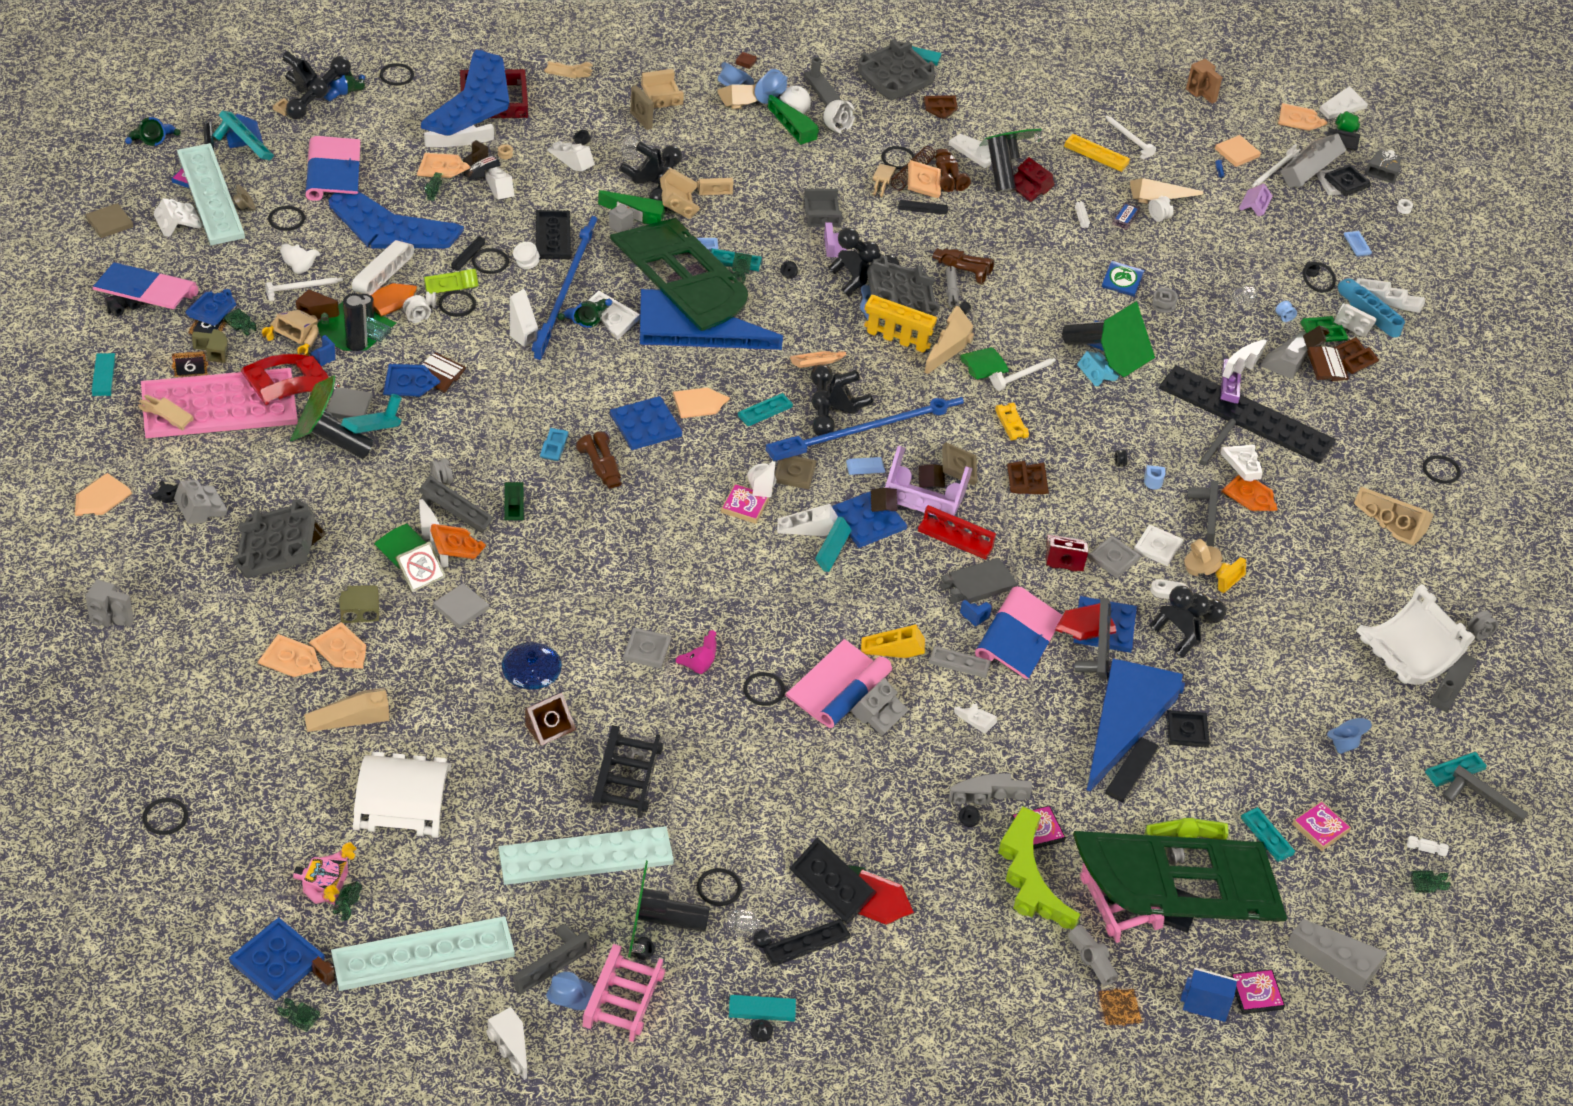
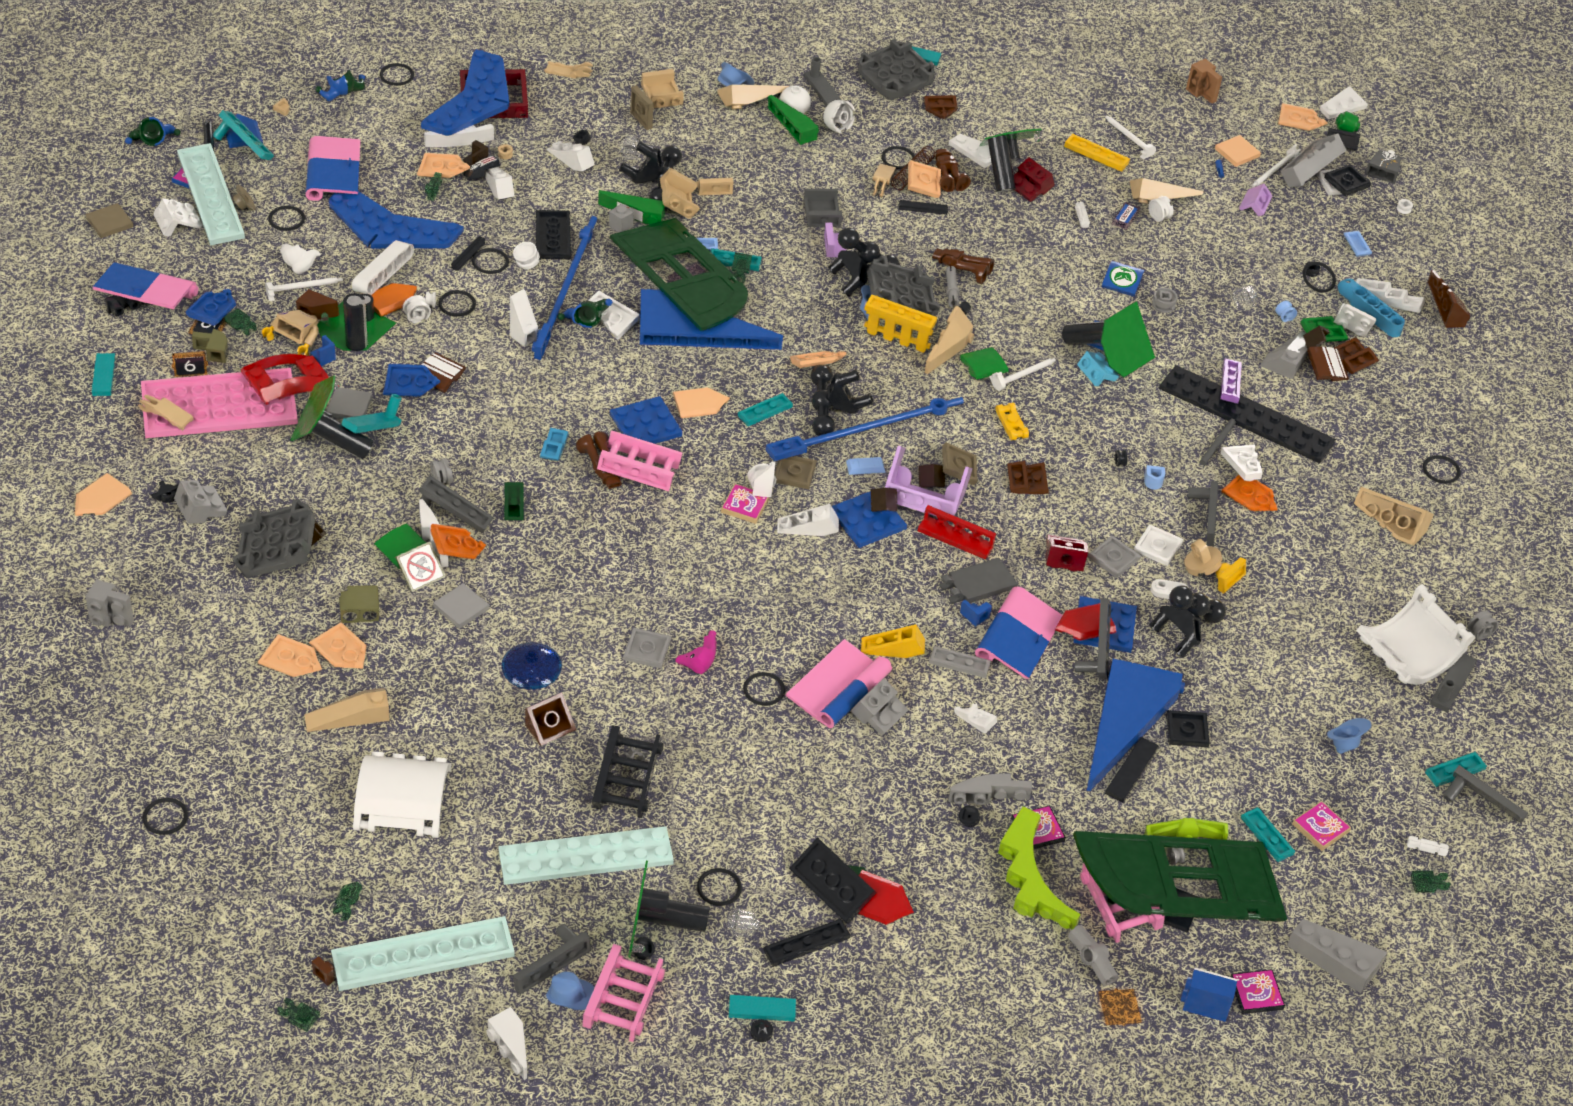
blue plate [229,917,325,1001] -> none
black connector [282,51,351,119] -> none
torso [293,842,357,905] -> none
clear light blue plate [366,316,391,342] -> none
lime plate [423,269,479,294] -> none
copper tile [735,52,757,69] -> none
black hinge [753,929,772,948] -> none
medium blue piece [754,69,788,104] -> none
black tile [780,261,798,279] -> none
teal tile [815,517,852,572] -> none
white slope [1222,340,1267,379] -> none
none -> bright pink fence [597,430,682,491]
none -> reddish brown wedge [1427,270,1470,328]

